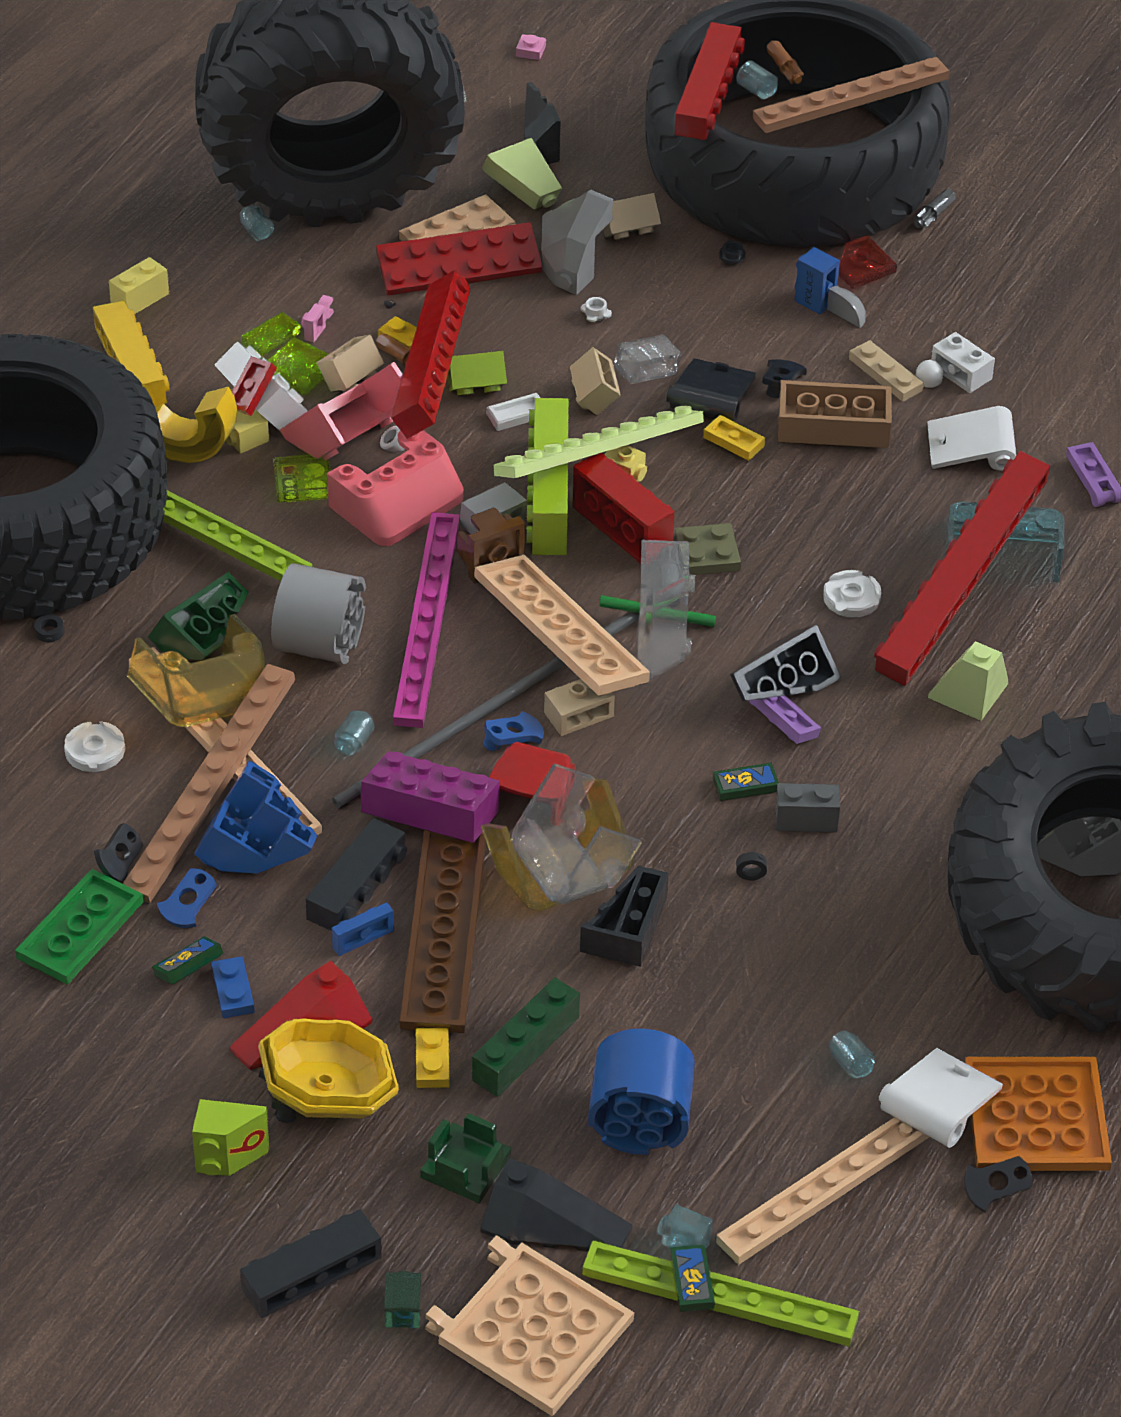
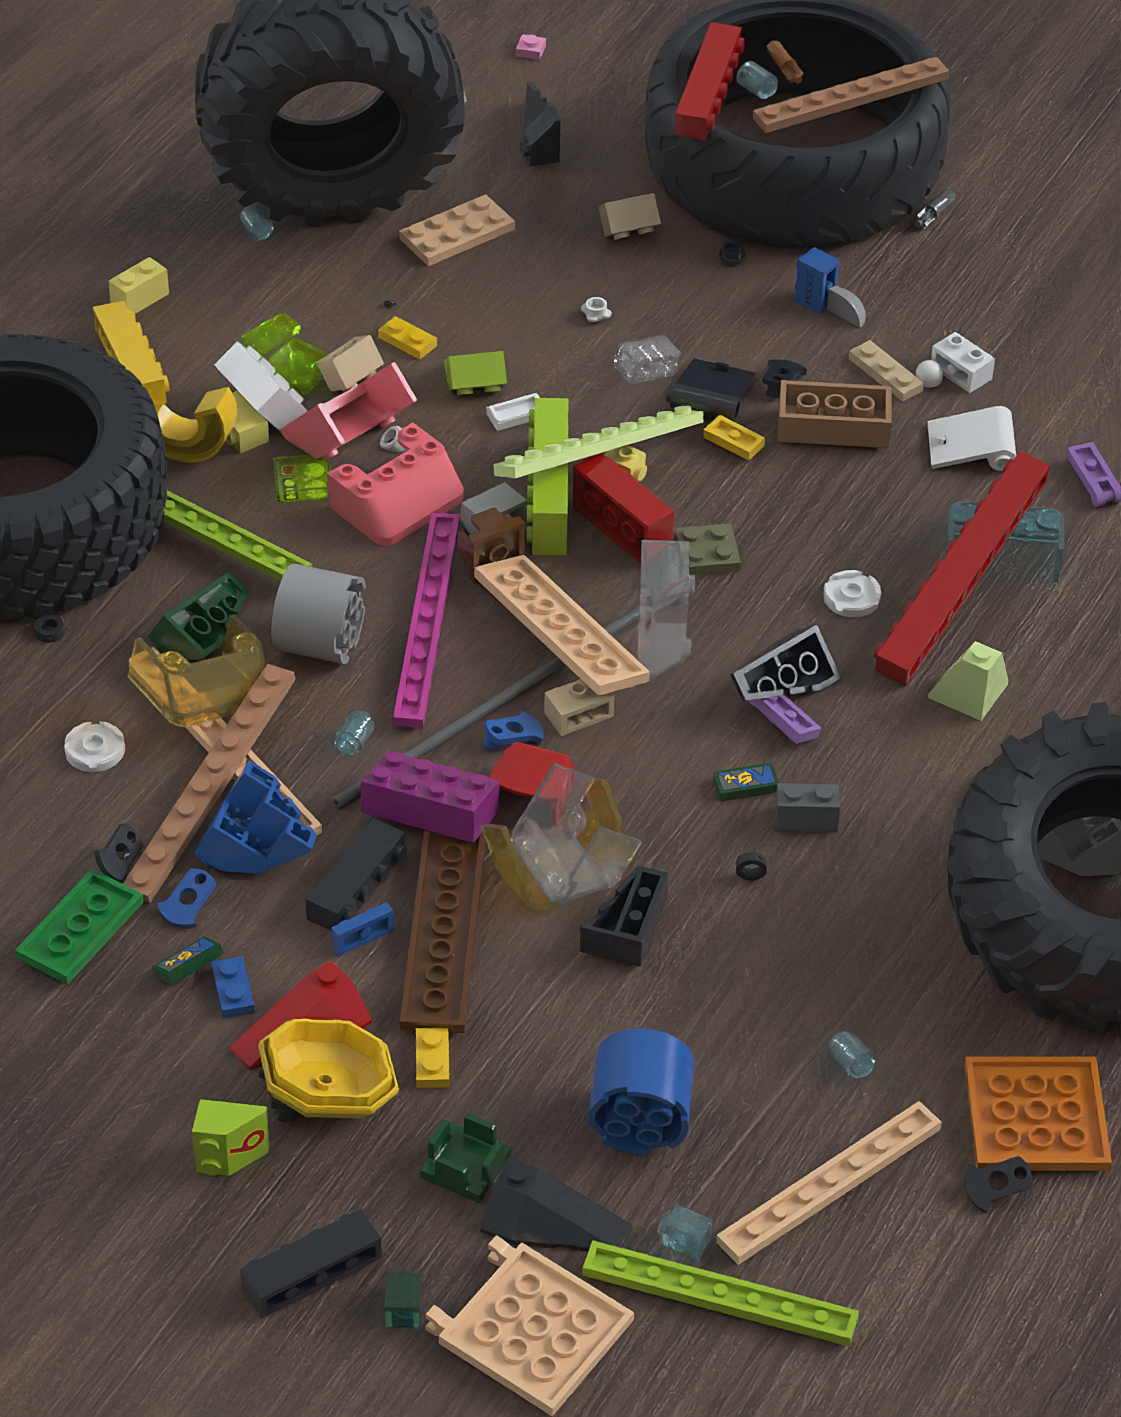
red plate [232,356,277,416] -> none
bright pink plate [301,295,333,343] -> none
red plate [376,222,542,296] -> none
dark orange piece [376,334,411,366] -> none
red brick [391,270,470,439] -> none
dark green brick [472,977,580,1097] -> none
yellowish green slope [482,138,562,209] -> none
light grey brick [541,190,613,295] -> none
tan brick [570,347,621,415] -> none
green piece [599,595,716,627] -> none
tile [670,1244,715,1312] -> none
clear red plate [839,235,897,289] -> none
white door [879,1048,1003,1148] -> none

